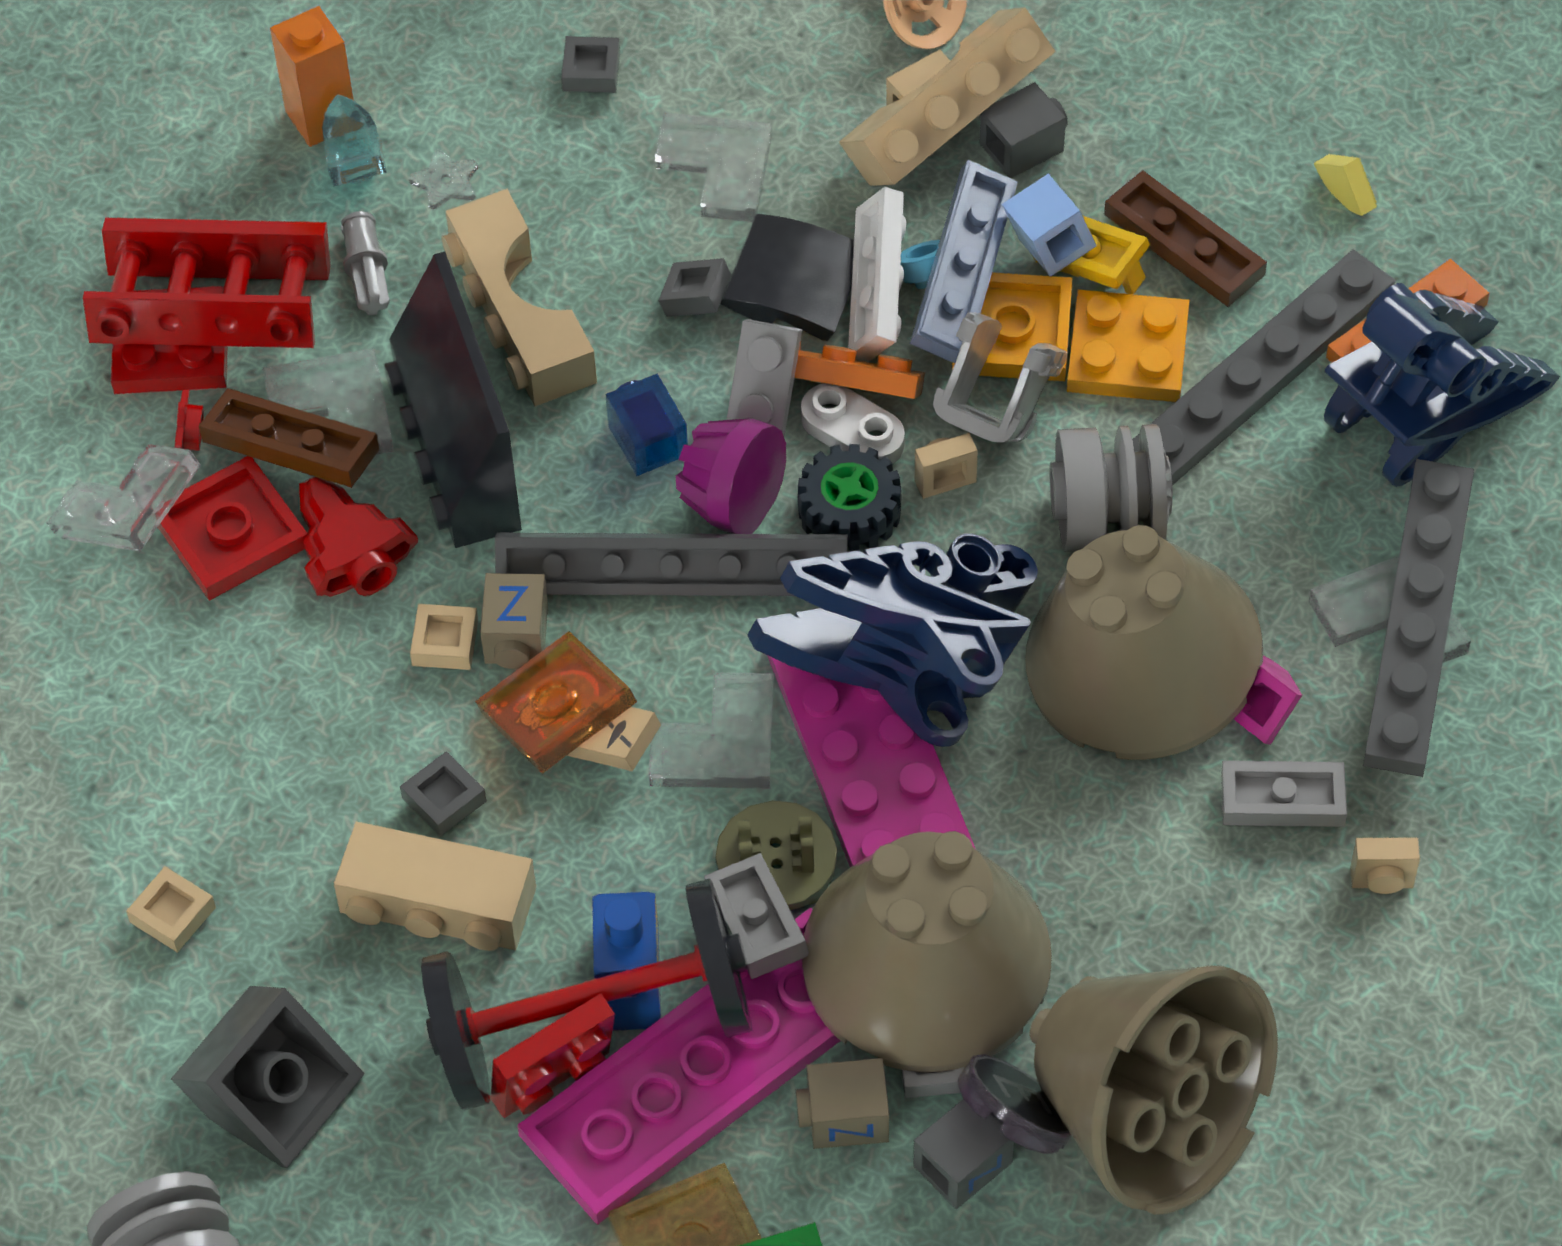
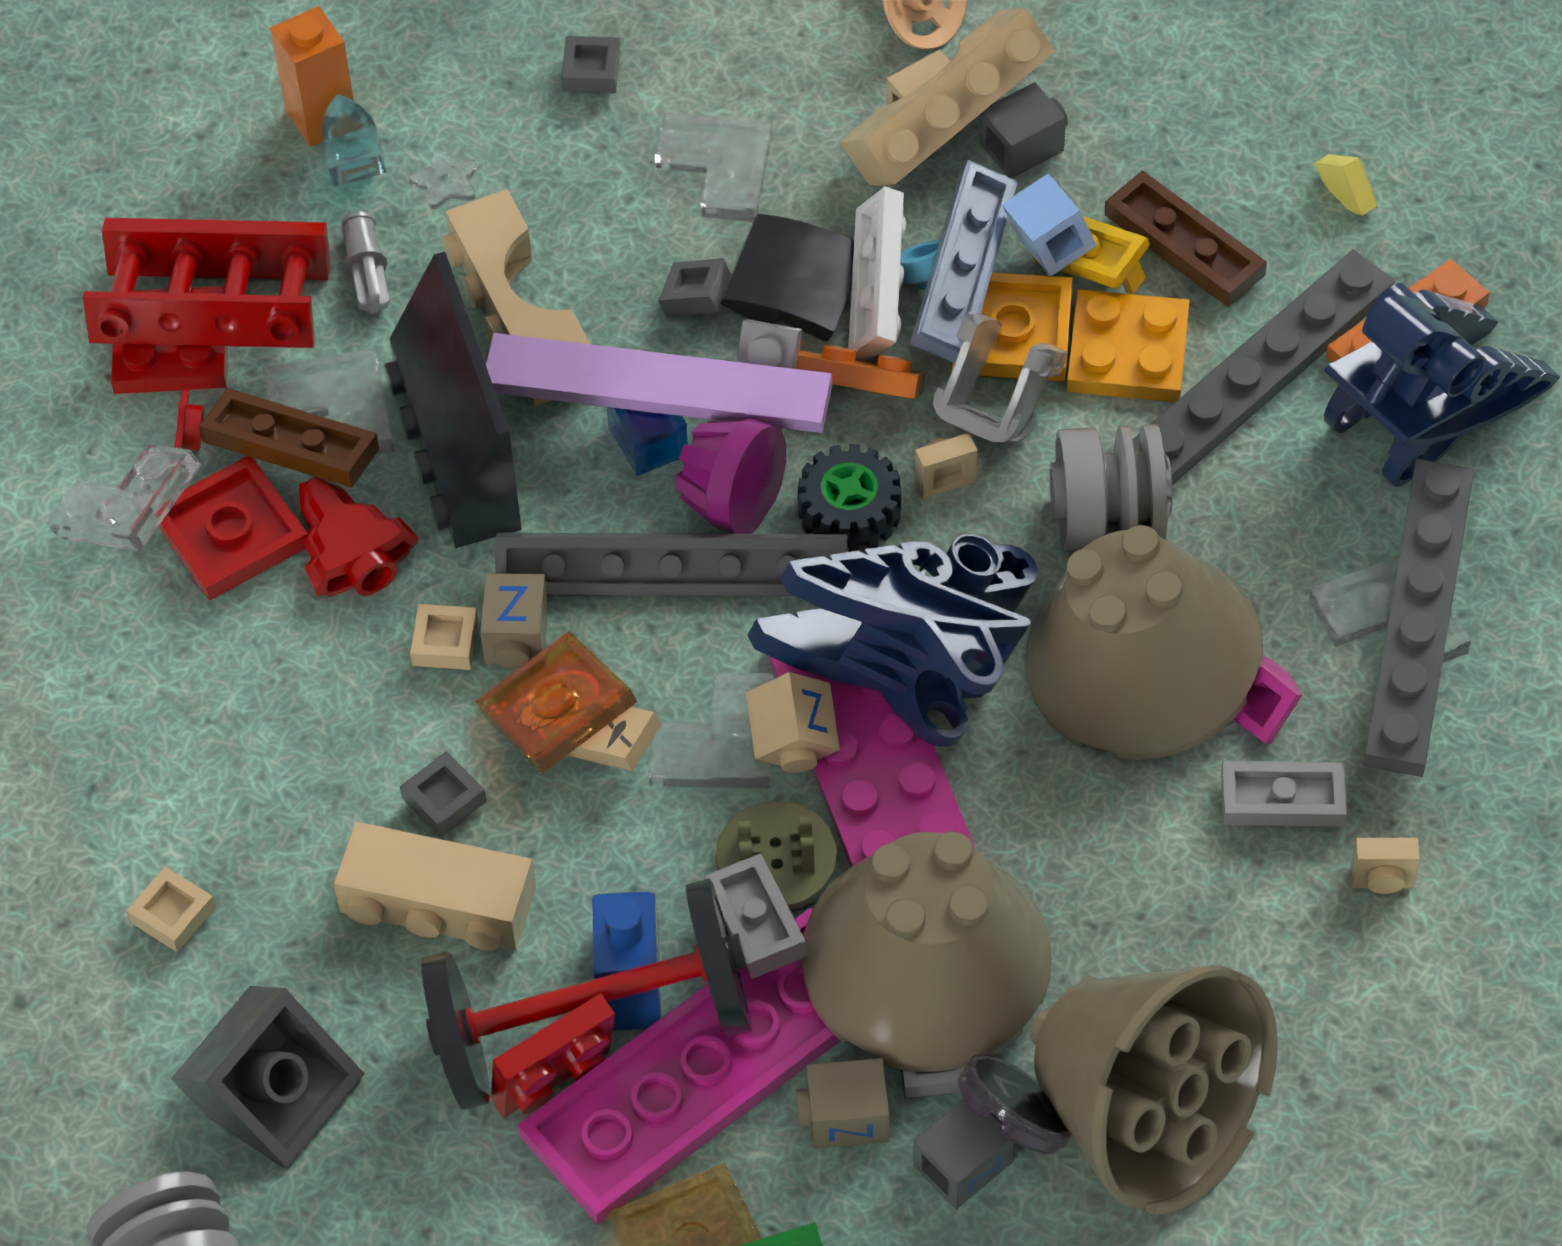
white plate [801,383,905,464] -> none
none -> lavender tile [486,333,833,433]
none -> tan brick [746,672,840,773]

